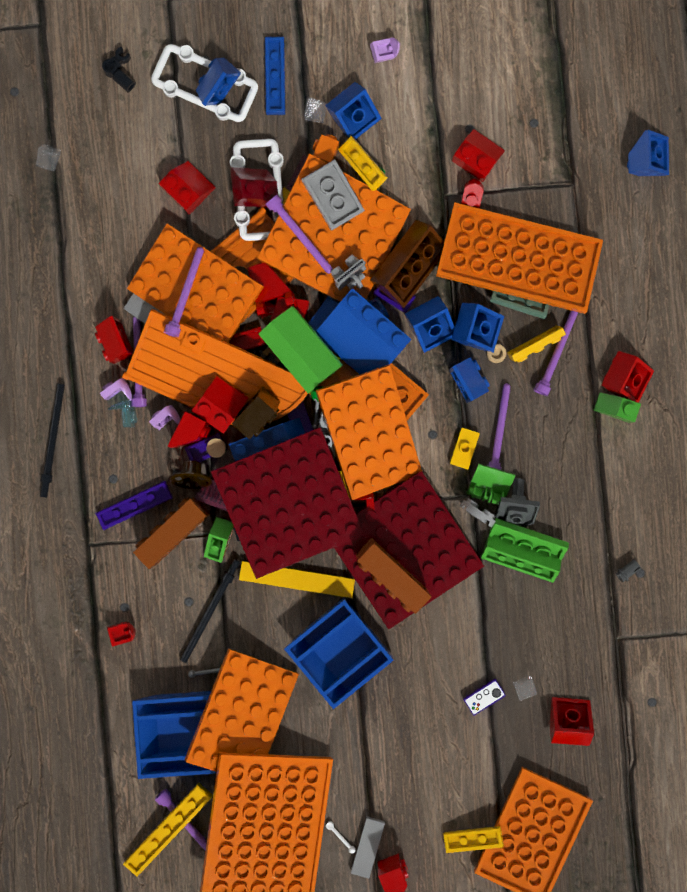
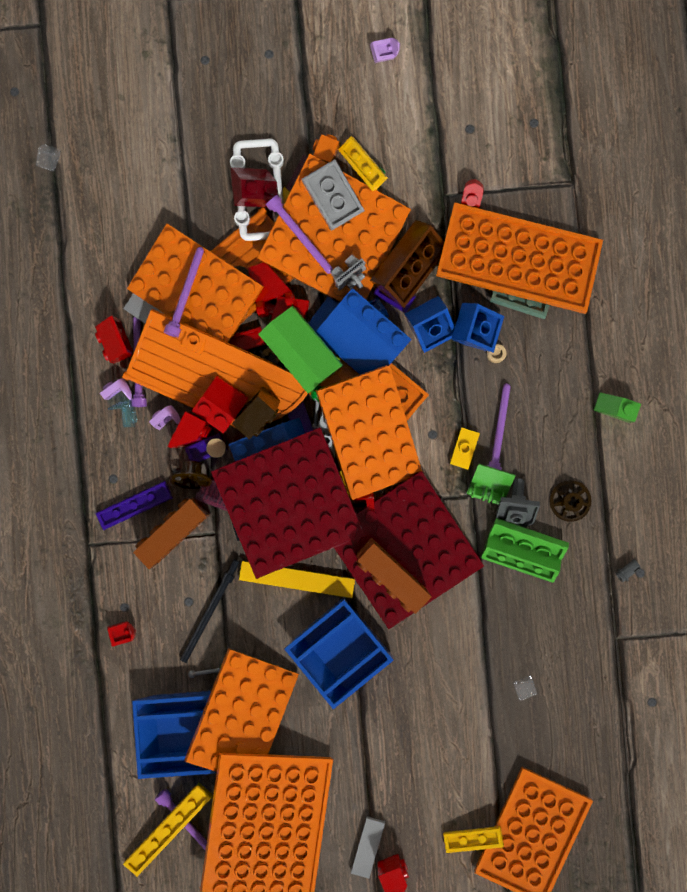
black bar [40,384,65,498] -> none
black bar [102,47,136,93] -> none
white bar [151,44,258,122] -> none
red slope [158,161,215,215] -> none
blue slope [196,58,241,106] -> none
bright green slope [204,517,234,563] -> none
blue tile [265,37,285,115] -> none
clear slope [305,98,327,123] -> none
blue slope [325,82,382,139] -> none
white hinge [326,821,356,853] -> none
blue slope [449,357,490,403] -> none
red slope [452,129,505,182] -> none
light grey plate [460,498,496,528] -> none
tile [463,678,506,716] -> none
yellow plate [507,325,566,362] -> none
medium lavender piece [534,311,578,396] -> none
red slope [550,697,594,746] -> none
red slope [601,351,654,403] -> none
blue slope [627,130,669,176] -> none
none -> dark brown wheel [550,480,592,522]

